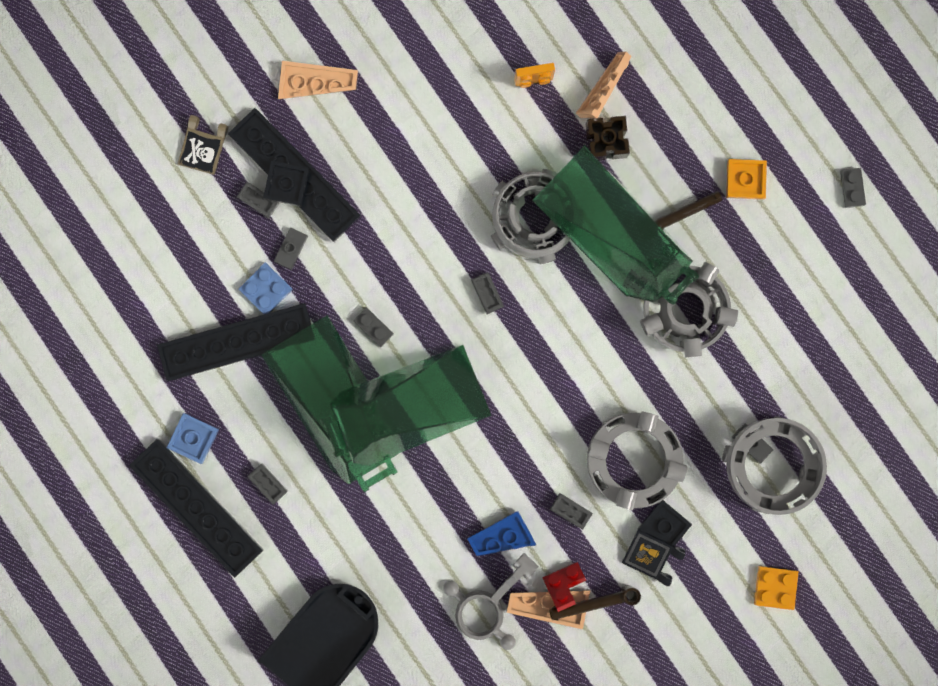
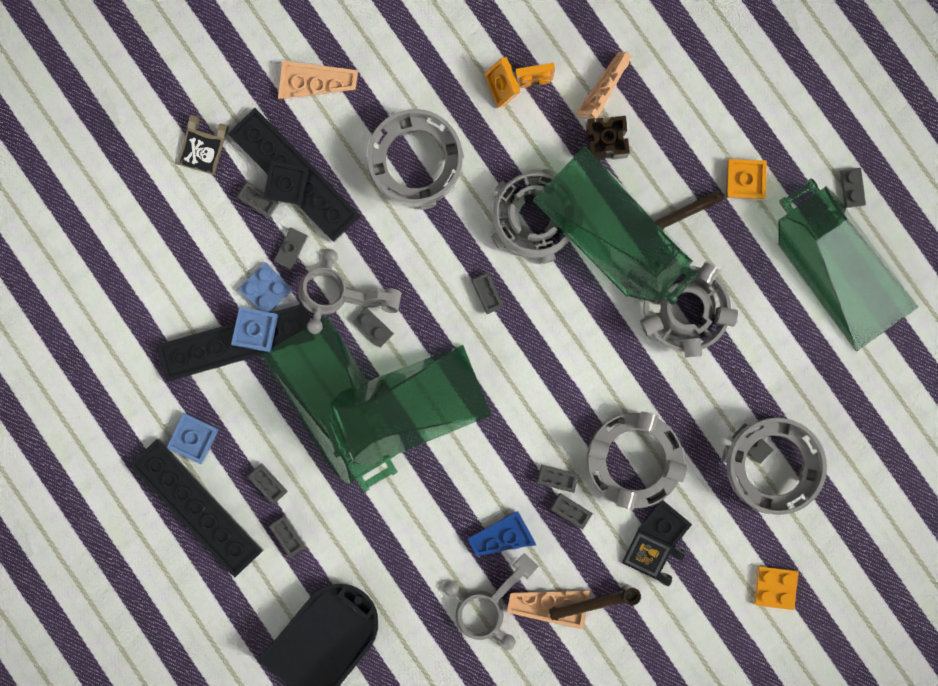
red plate [542,562,586,612] -> none
none -> medium blue plate [231,307,278,352]
none -> dark grey plate [269,515,307,558]
none -> light grey piece [298,249,402,334]
none -> light grey piece [367,109,464,210]
none -> light orange plate [484,57,521,109]
none -> dark grey plate [537,464,579,493]
none -> clear green windscreen [777,178,918,351]

